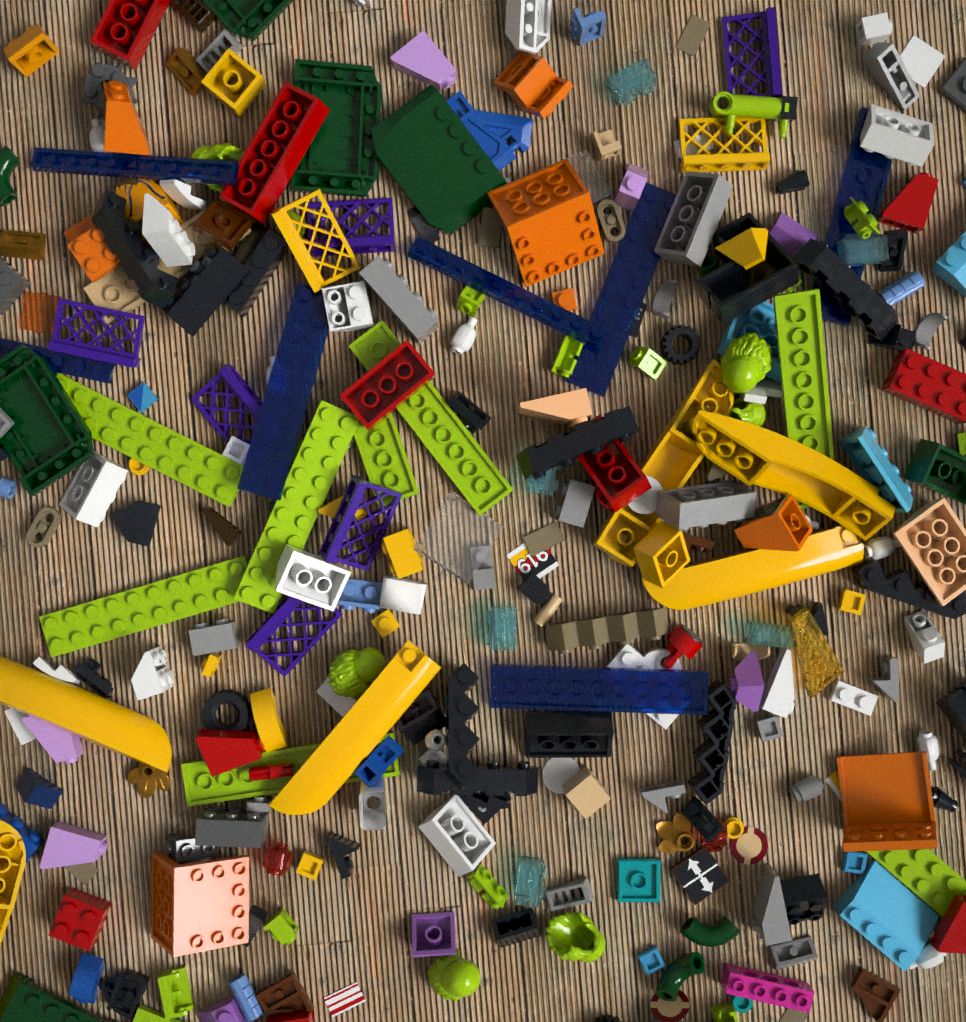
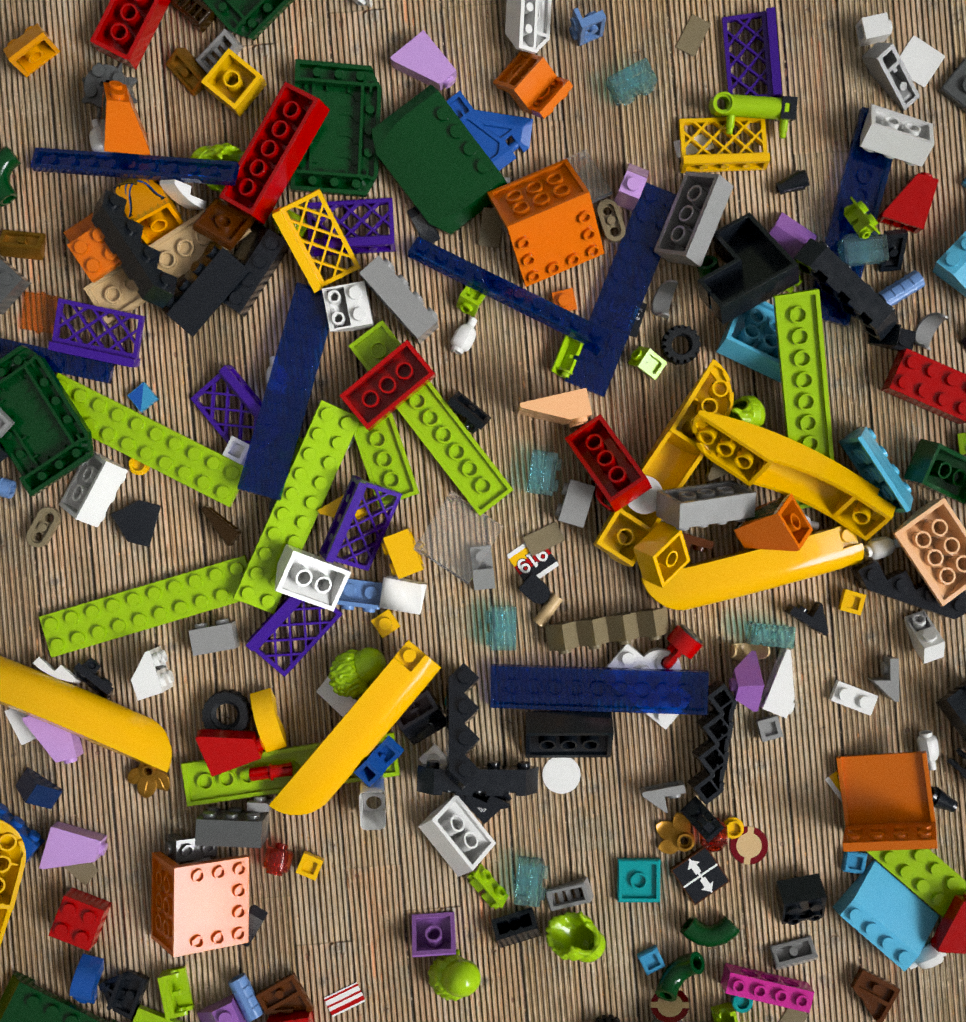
white slope [142,193,195,267] -> none
yellow plate [201,652,222,678] -> none
lime brick [263,908,299,946] -> none
black slope [327,832,360,879] -> none
white plant [425,729,446,751] -> none
black brick [516,406,639,480] -> none
tan head [562,766,611,819] -> none
tan panel [591,130,622,161] -> none
yellow slope [715,228,768,270] -> none
lime hair [721,333,773,393] -> none
white tile [742,379,783,404] -> none
light grey slope [751,864,792,946] -> none
clear yellow wing [788,607,845,698] -> none
light grey brick [790,774,824,803] -> none

